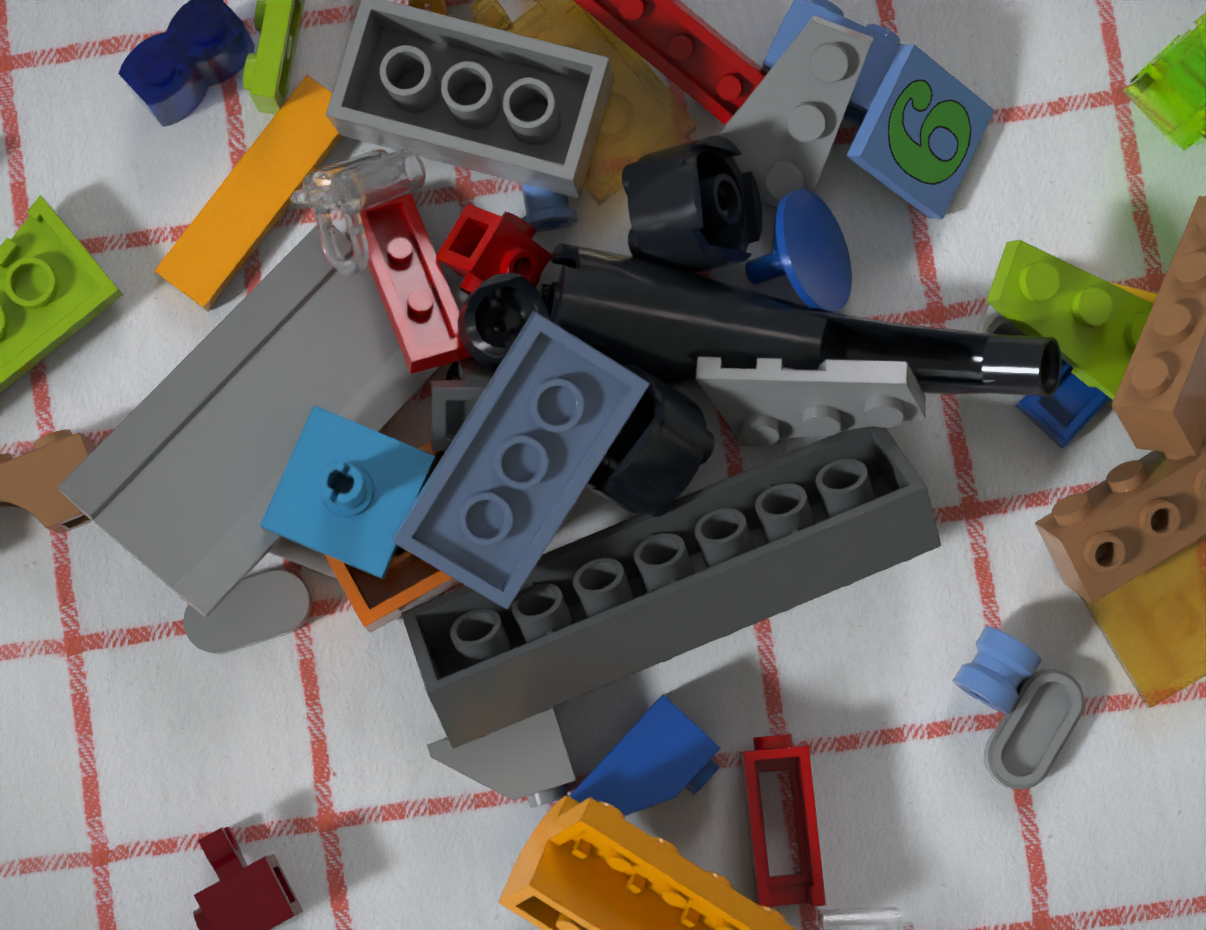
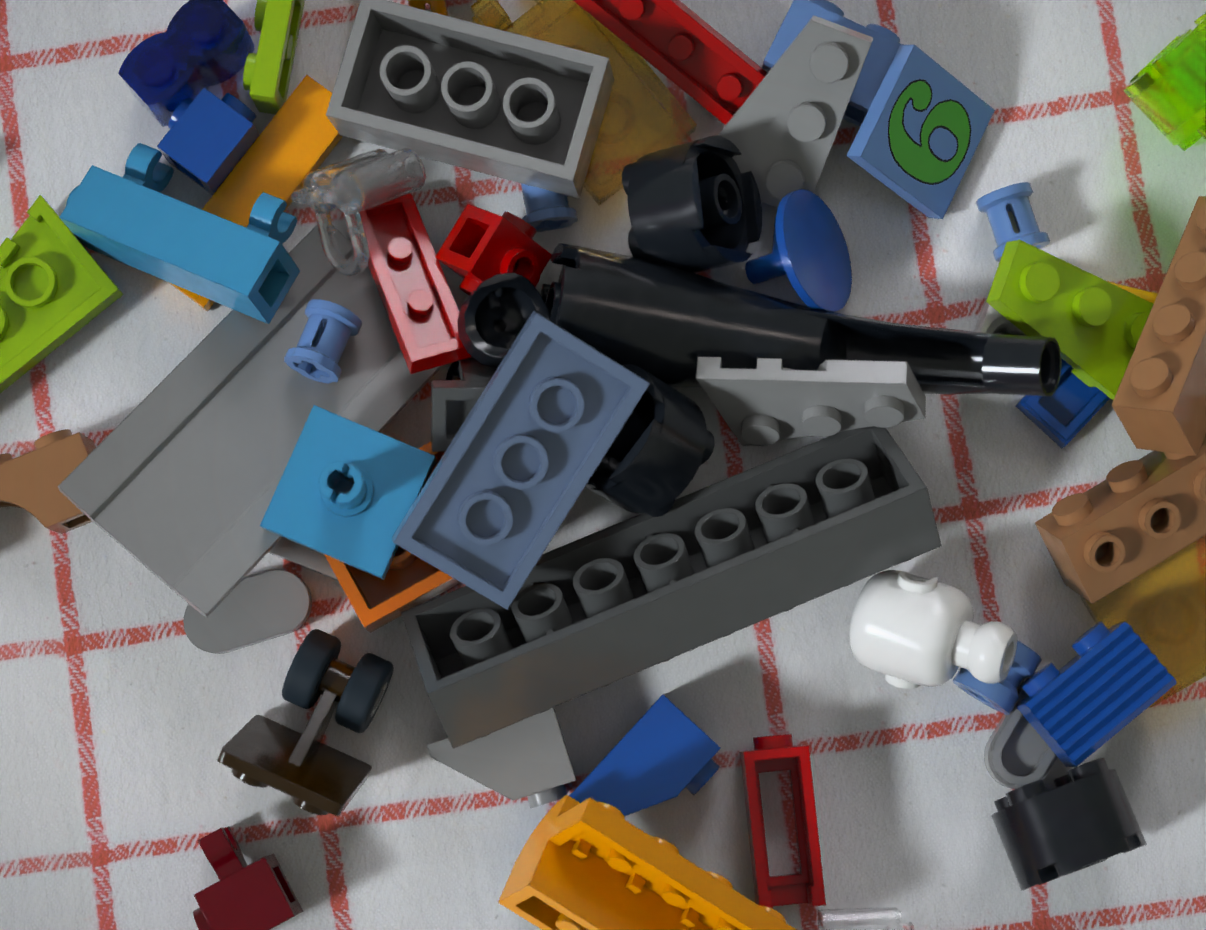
none -> dark azure brick [59,143,300,324]
none -> blue brick [157,87,260,195]
none -> dark brown plate [217,629,394,816]
none -> medium blue bush [284,299,362,384]
none -> white piece [849,570,1018,689]
none -> medium blue bush [976,182,1050,262]
none -> black brick [991,758,1146,891]
none -> blue brick [1016,621,1177,767]

